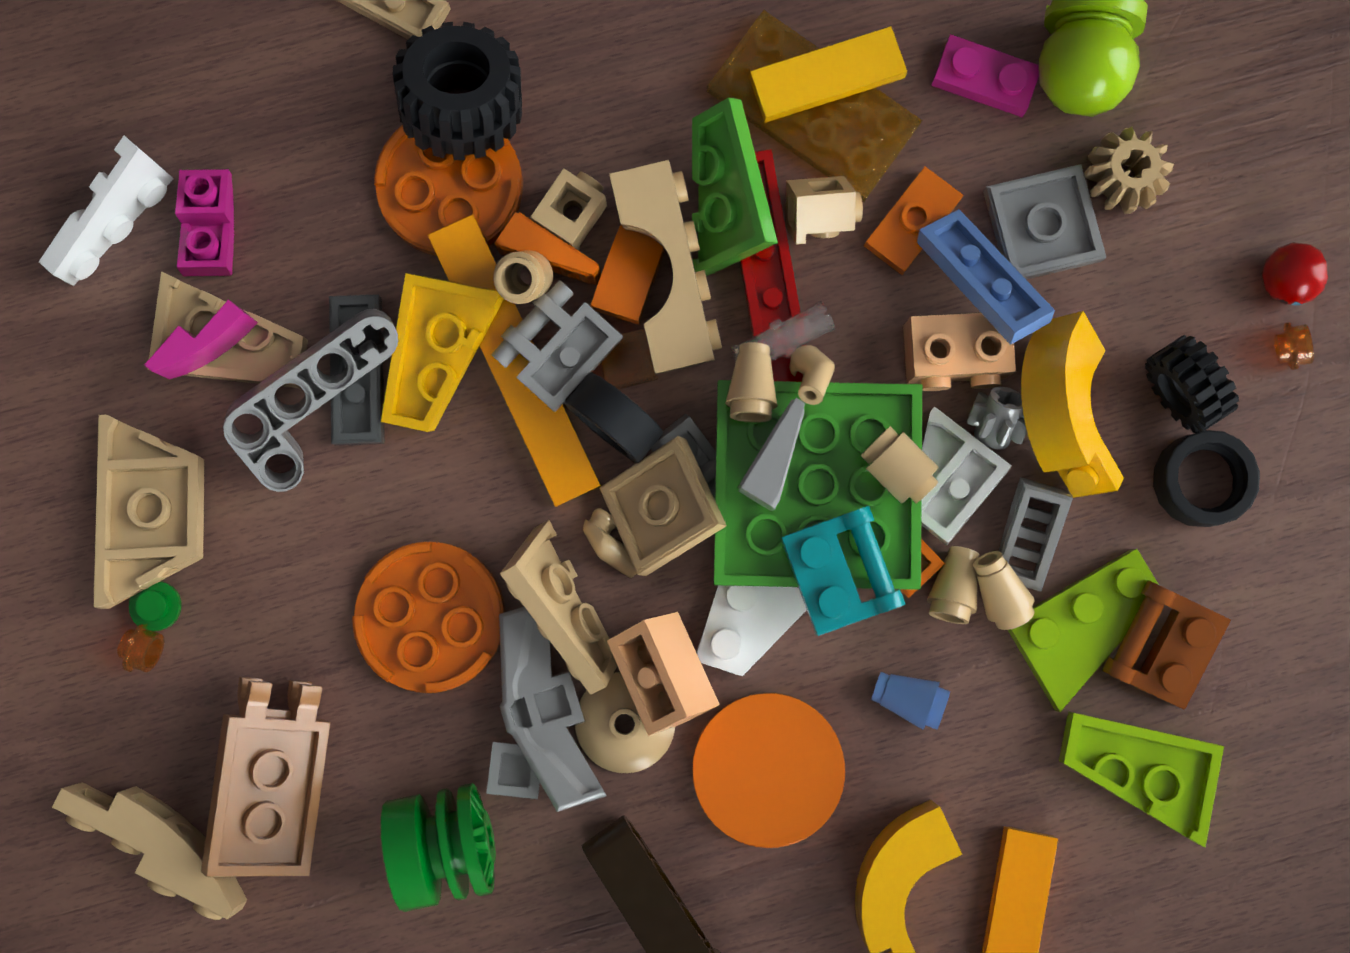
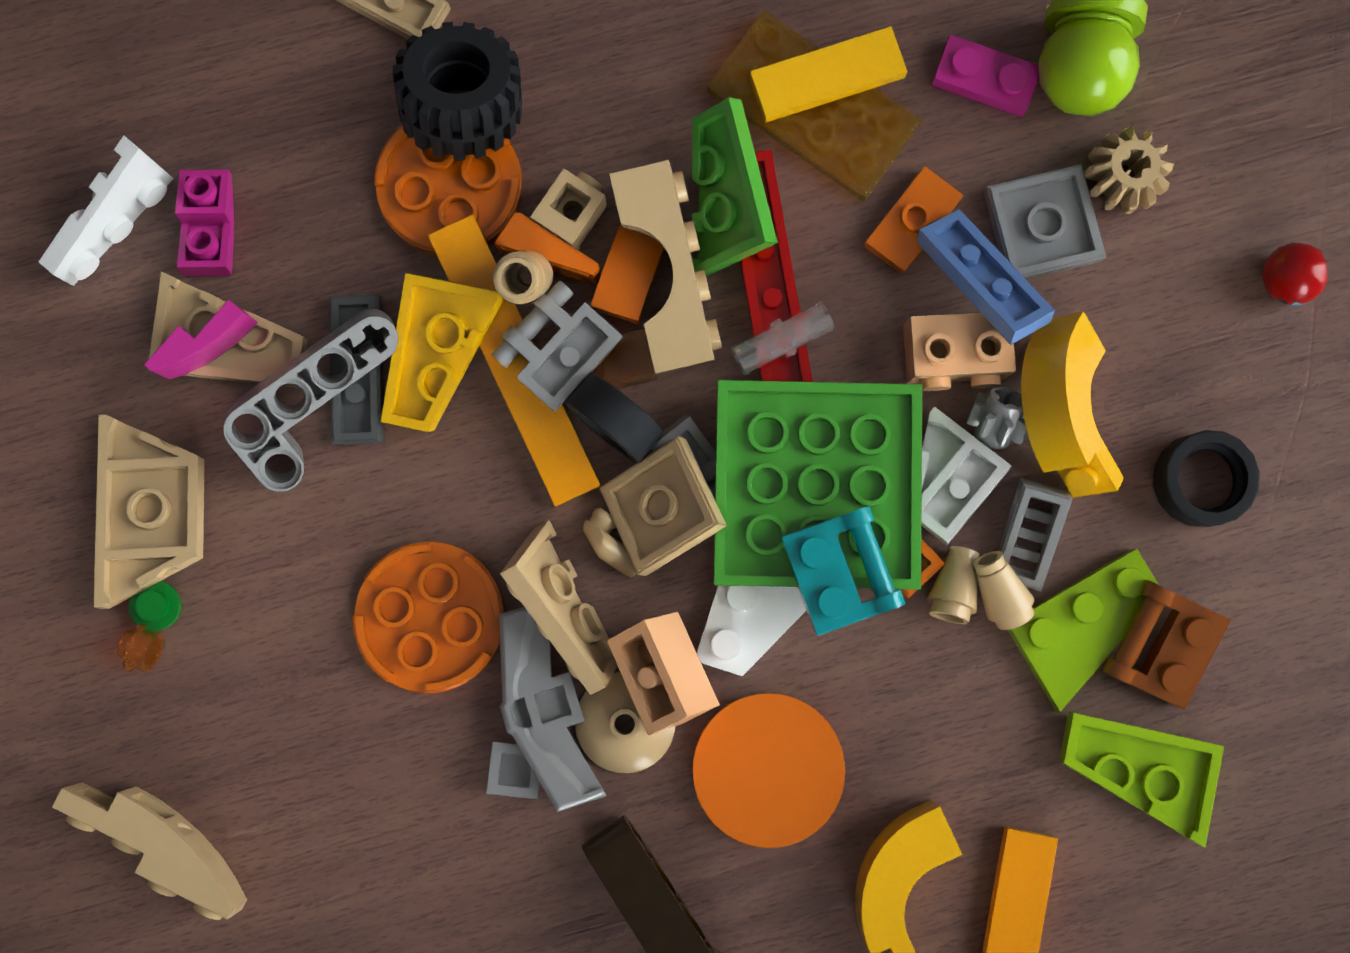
medium nougat tile [201,677,330,877] -> none
green wheel [380,783,496,912] -> none
tan cone [725,342,777,422] -> none
light grey slope [737,398,805,511] -> none
tan brick [786,176,863,245] -> none
tan arm [789,345,835,405] -> none
tan brick [860,426,939,504] -> none
medium blue cone [871,672,950,730] -> none
black tyre [1145,335,1239,433] -> none
clear orange plate [1274,322,1314,370] -> none

